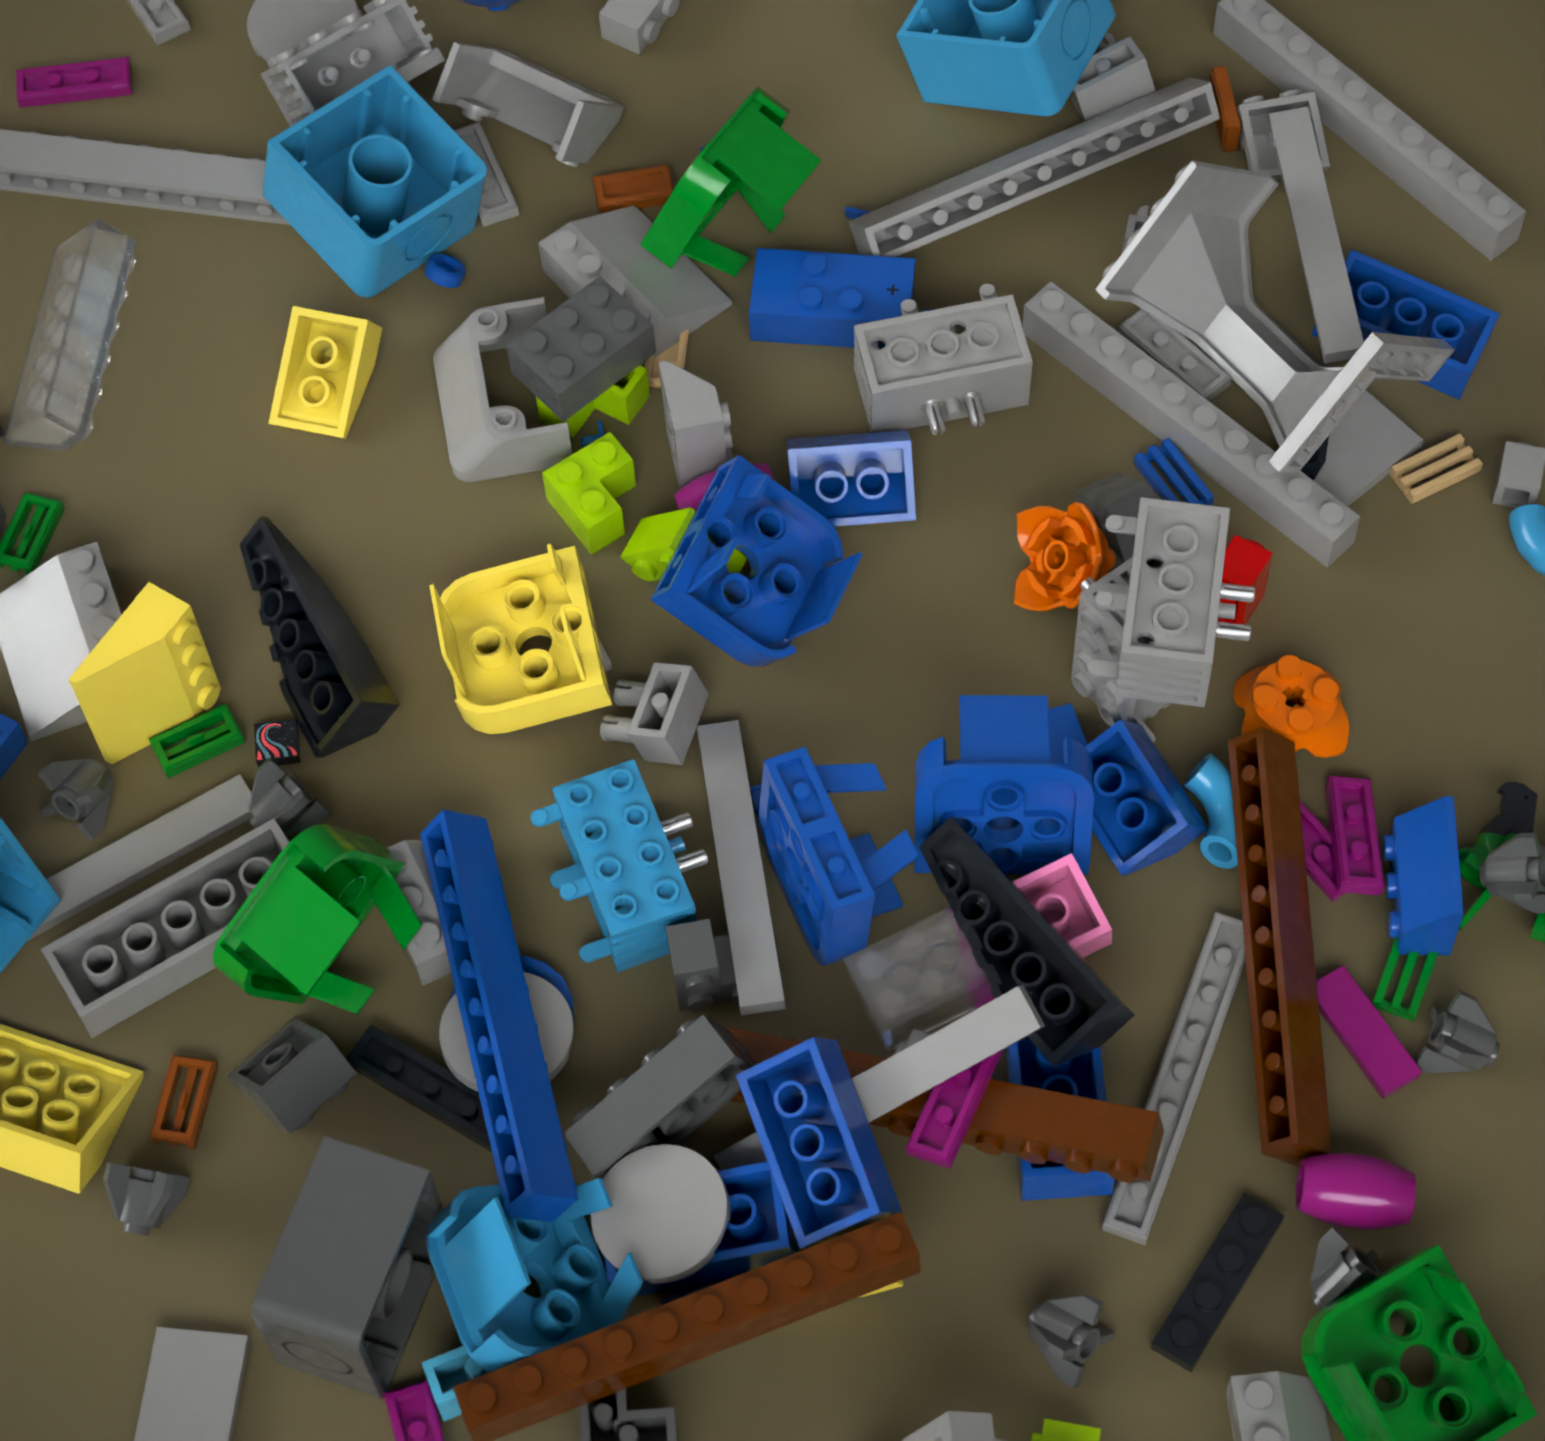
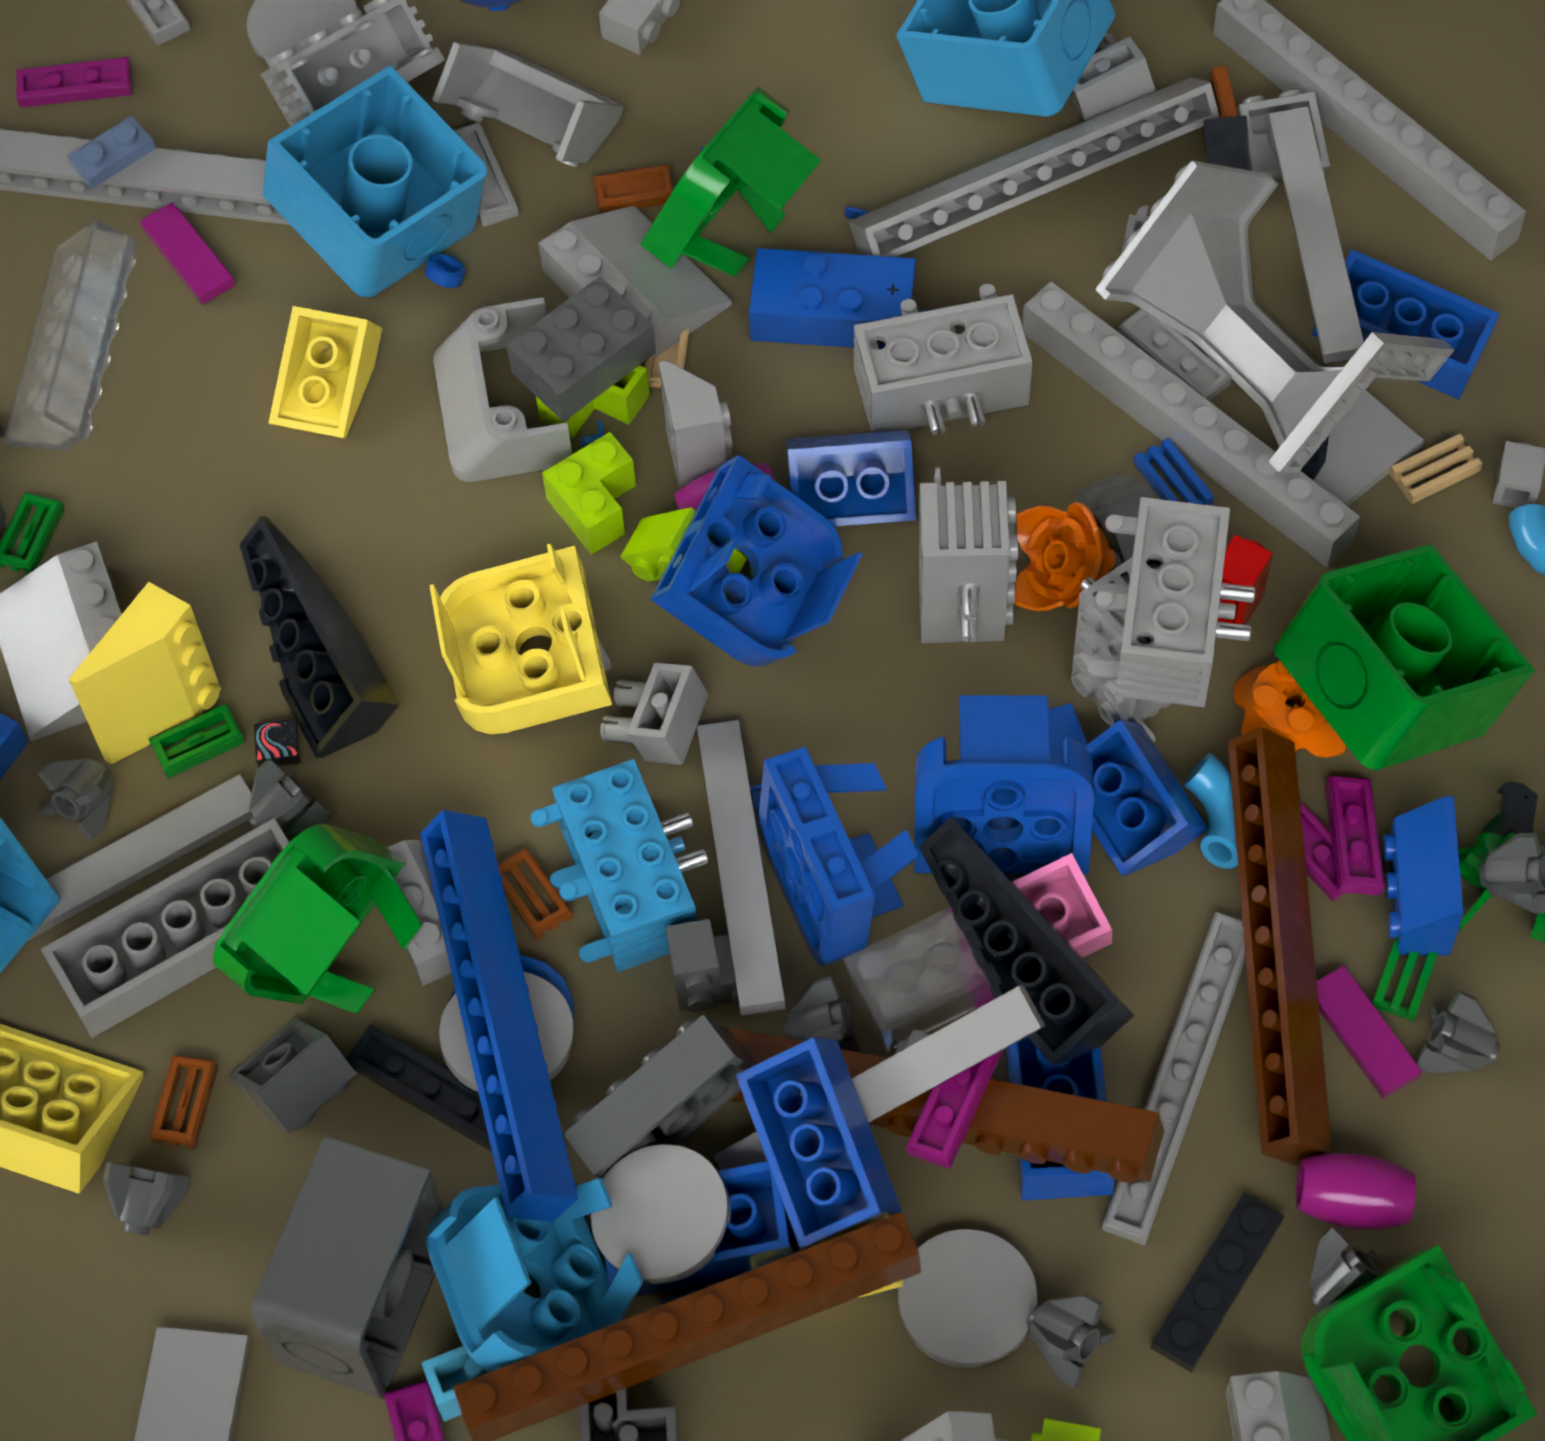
none -> sand blue plate [67,116,156,189]
none -> magenta tile [139,202,235,305]
none -> dark orange tile [498,847,573,941]
none -> dark grey brick [784,976,862,1053]
none -> light grey tile [898,1229,1037,1368]
none -> light grey piece [918,467,1018,643]
none -> black slope [1203,116,1251,171]
none -> green piece [1273,544,1536,770]

